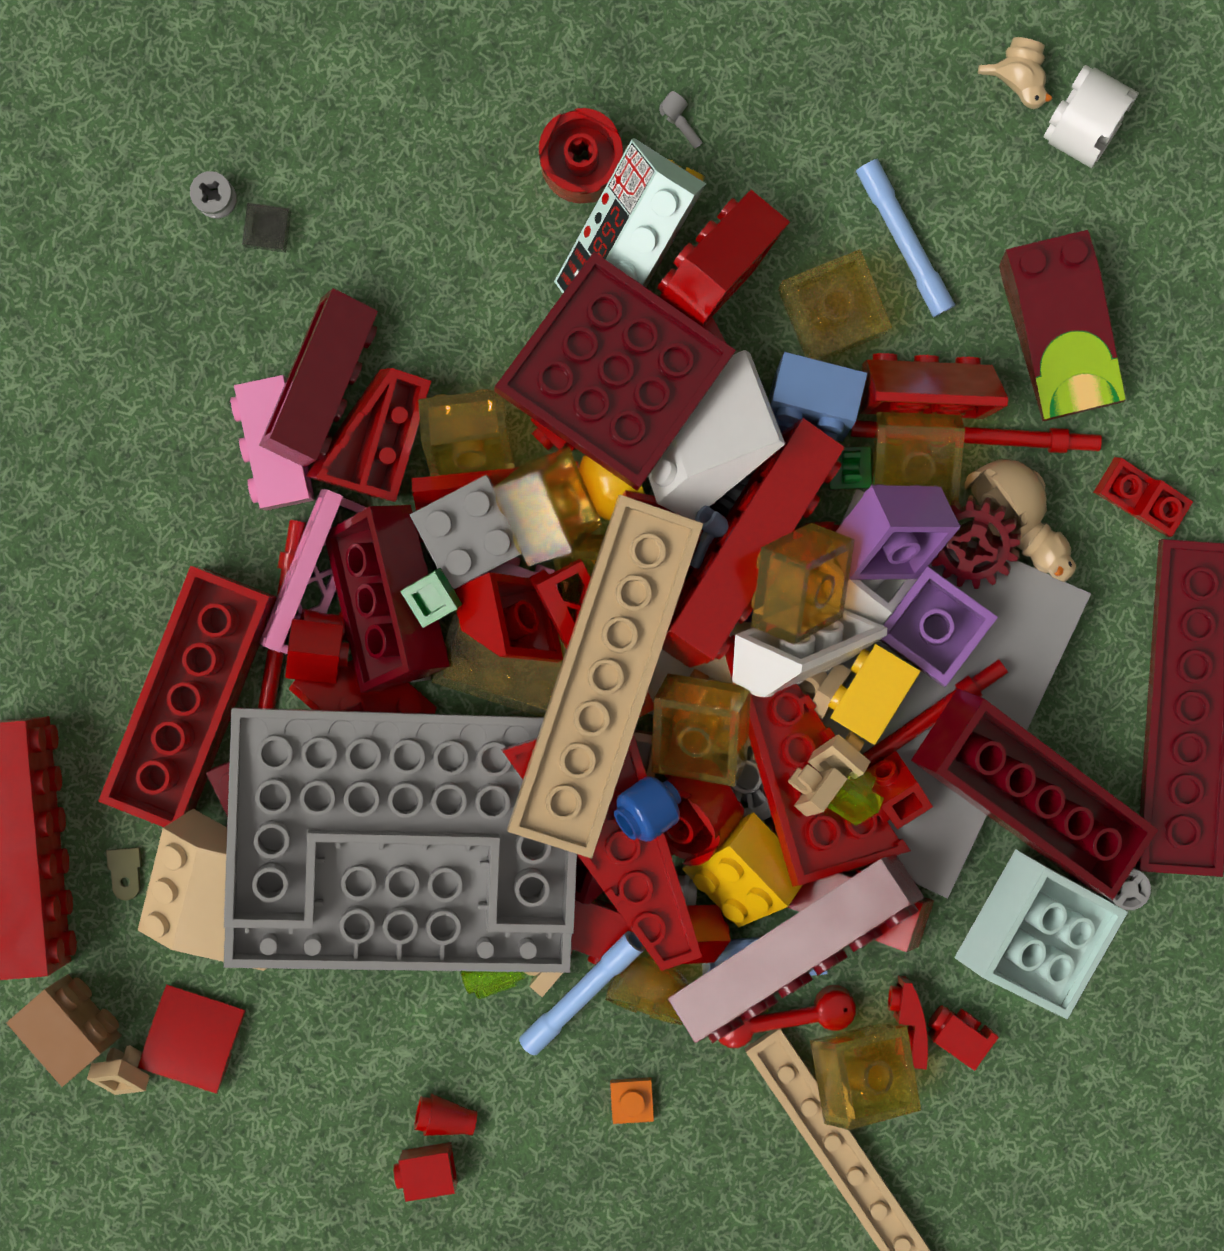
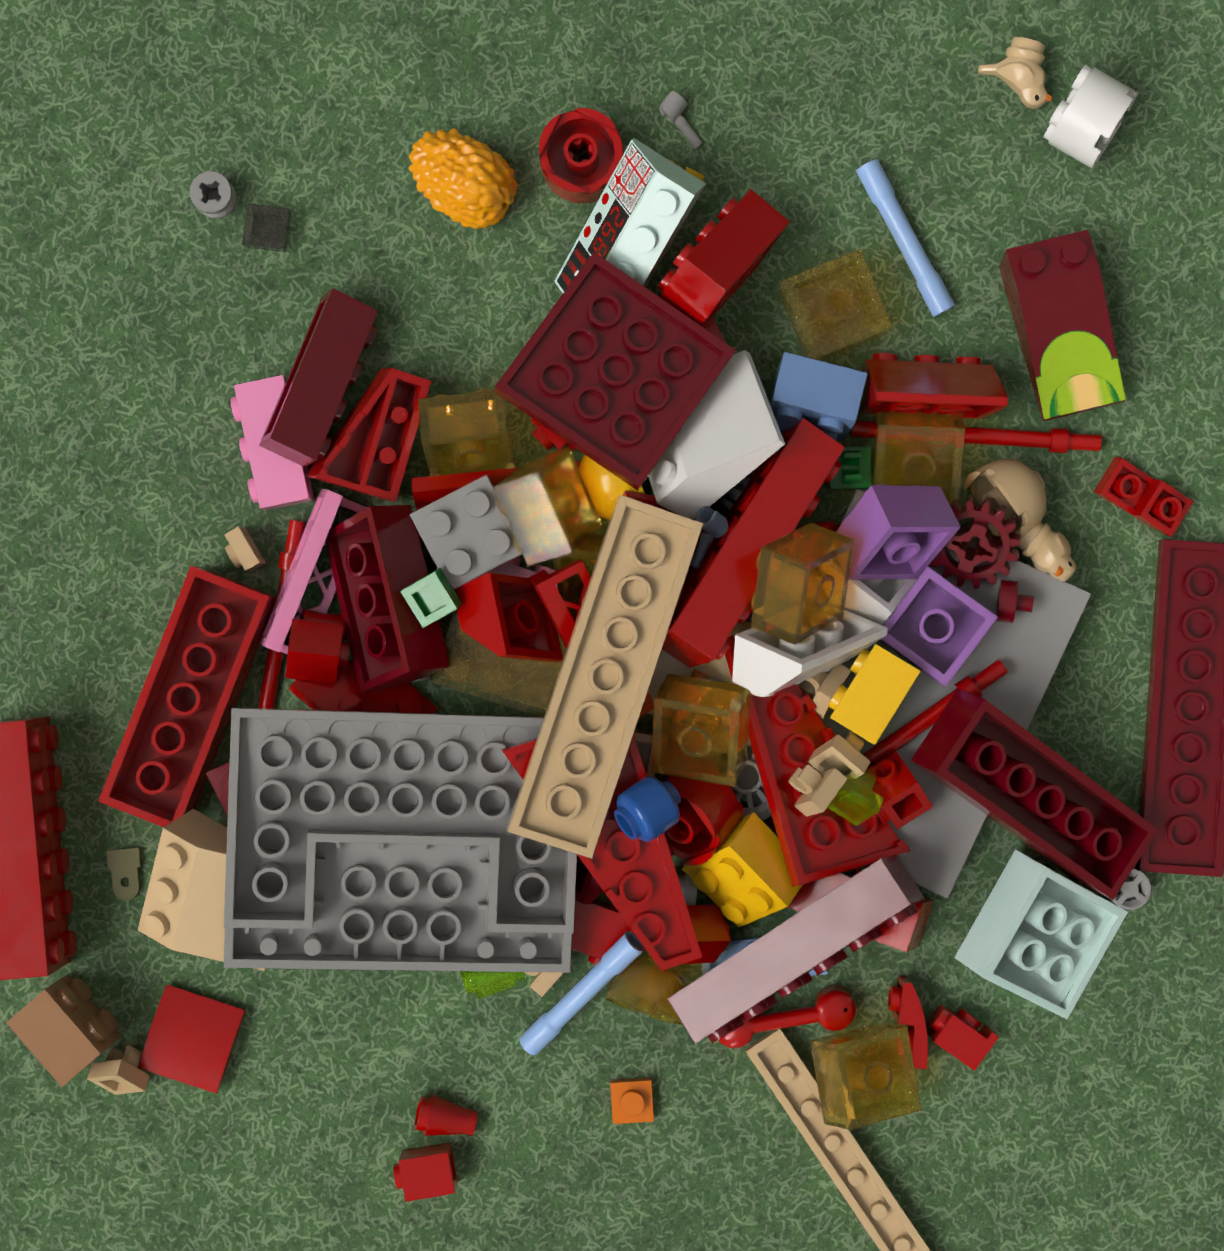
none -> tan plate [224,526,267,572]
none -> light orange piece [408,128,519,229]
none -> dark red tile [996,579,1034,623]

